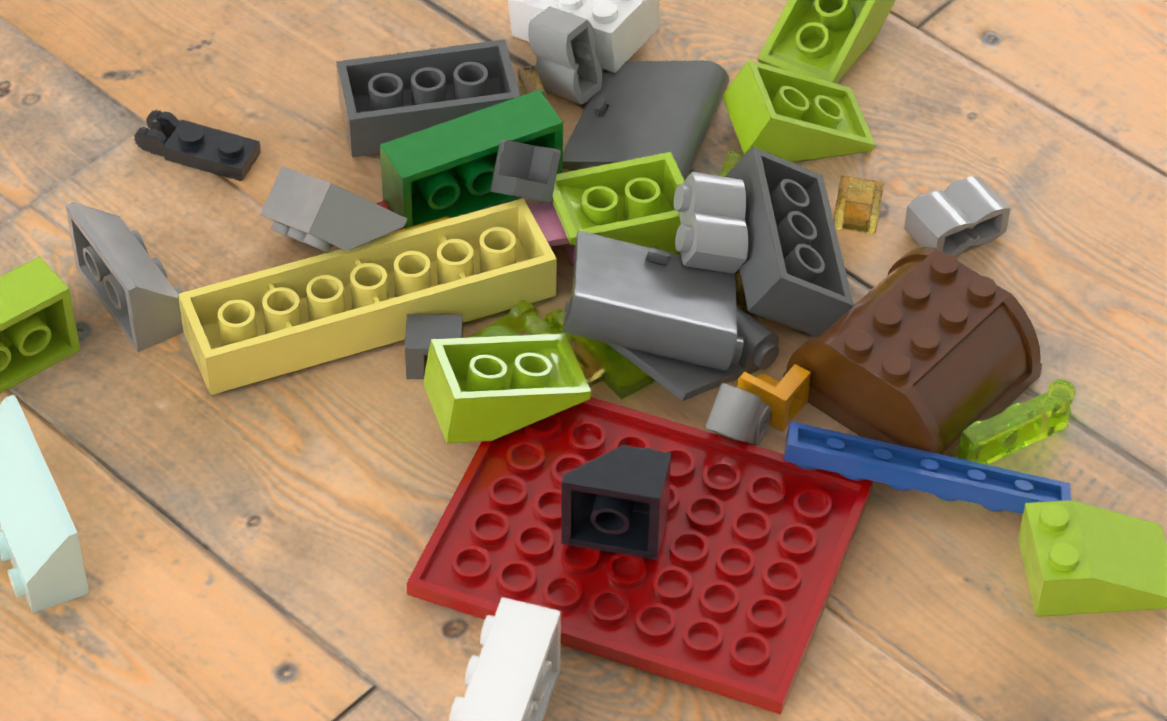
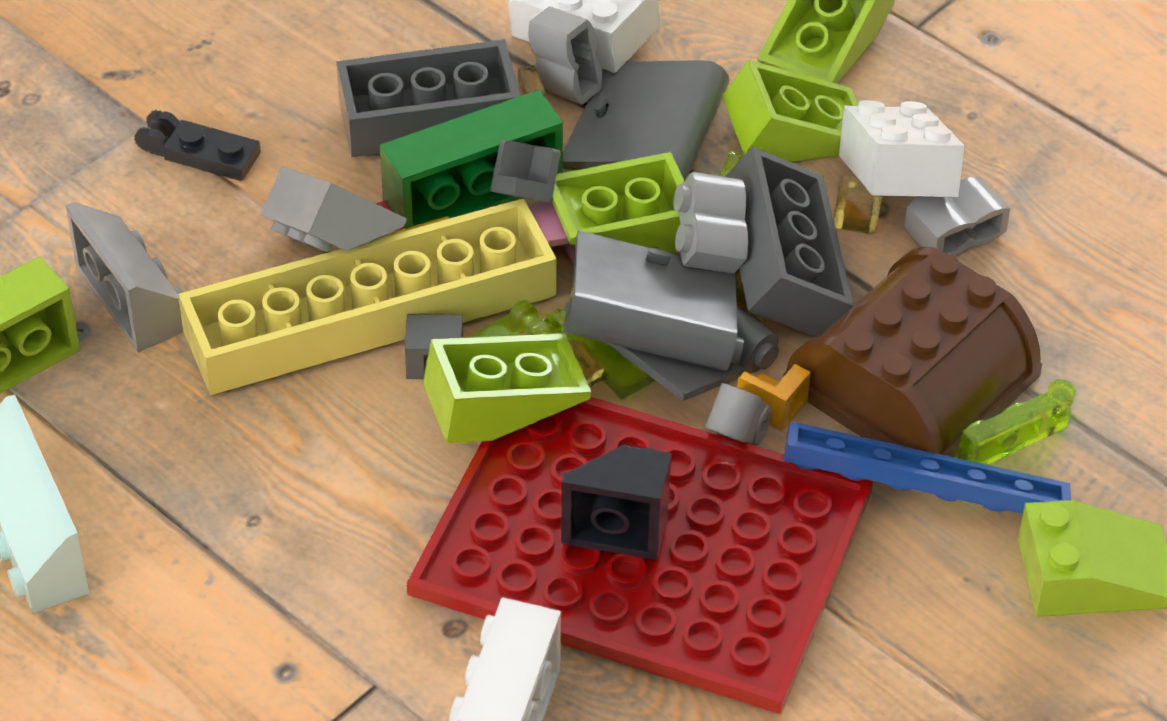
none -> white brick [839,100,965,197]

